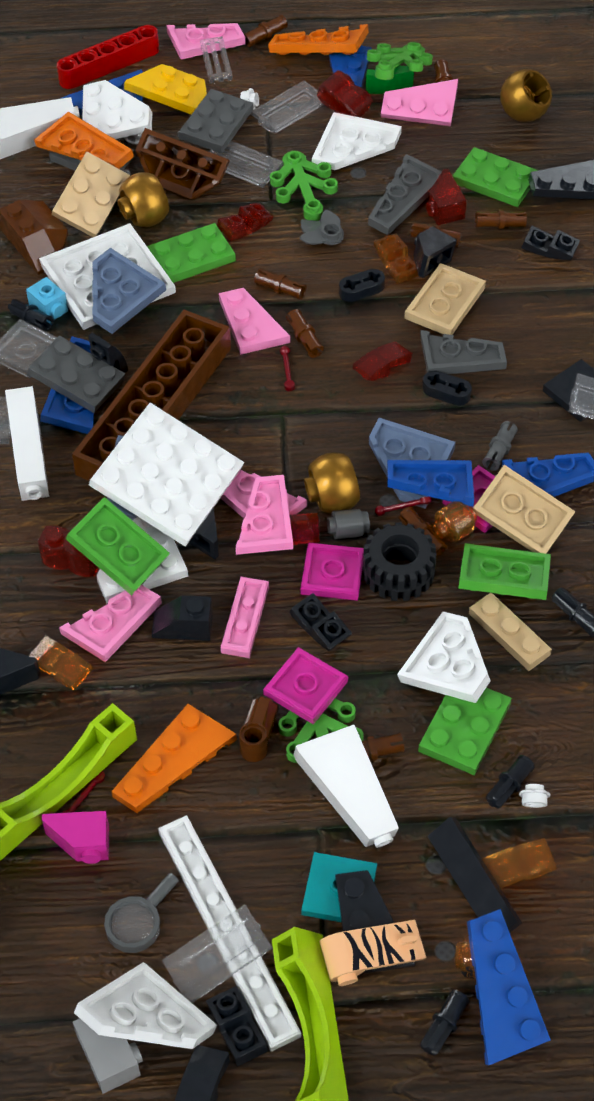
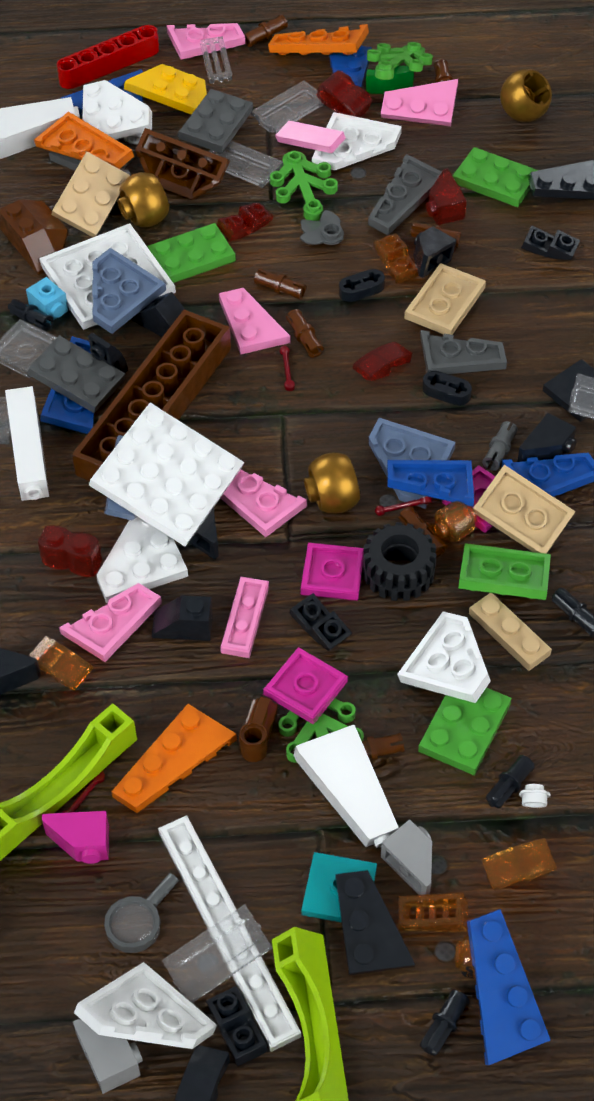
bright green plate [65,497,170,596] -> none
bright pink wing [235,475,293,555] -> none
white plate [240,88,259,112] -> none
clear red plate [289,513,320,545] -> none
light nougat door [319,920,426,986] -> none
dark grey brick [327,509,370,539] -> none
black tile [428,817,522,933] -> none
reddish brown pin [475,209,527,229] -> none
none -> black slope [131,292,185,337]
none -> bright pink tile [275,121,346,153]
none -> light grey slope [381,819,432,901]
none -> clear orange slope [398,893,468,932]
none -> black slope [517,413,577,462]

